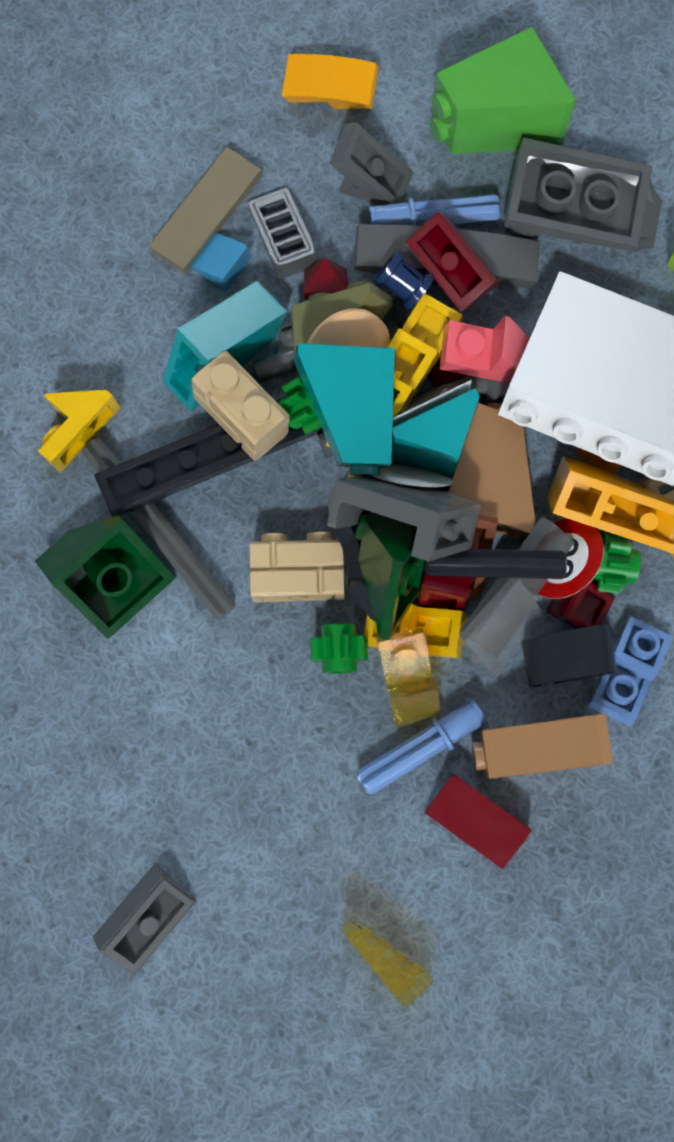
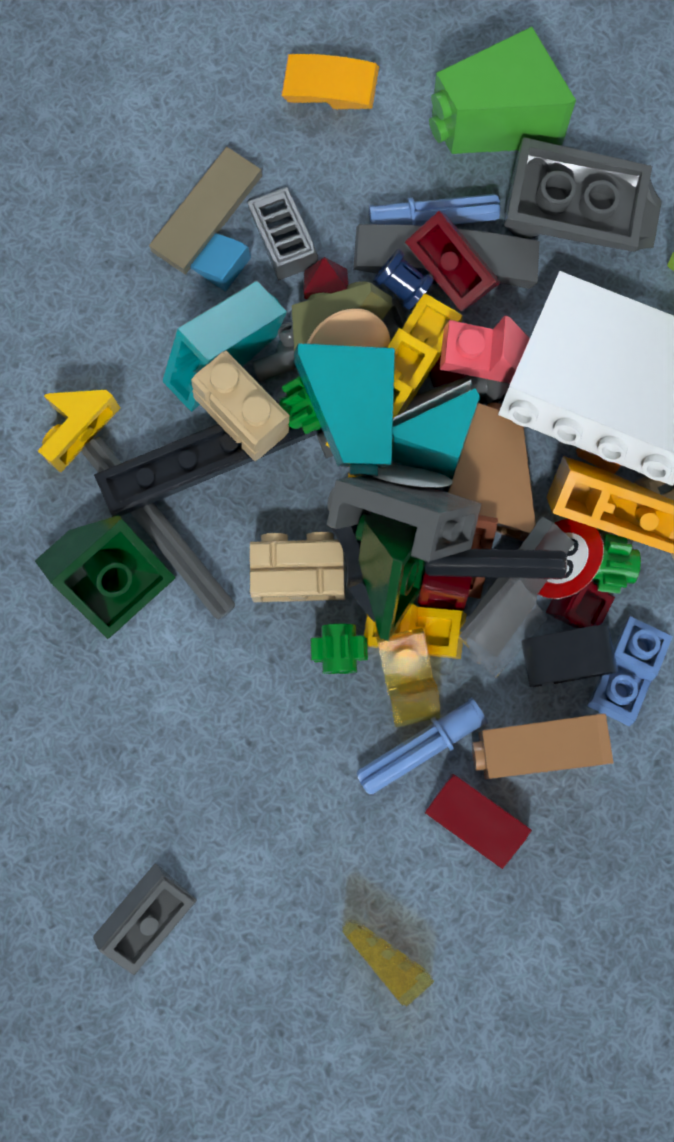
dark grey slope [329,122,413,205] -> none

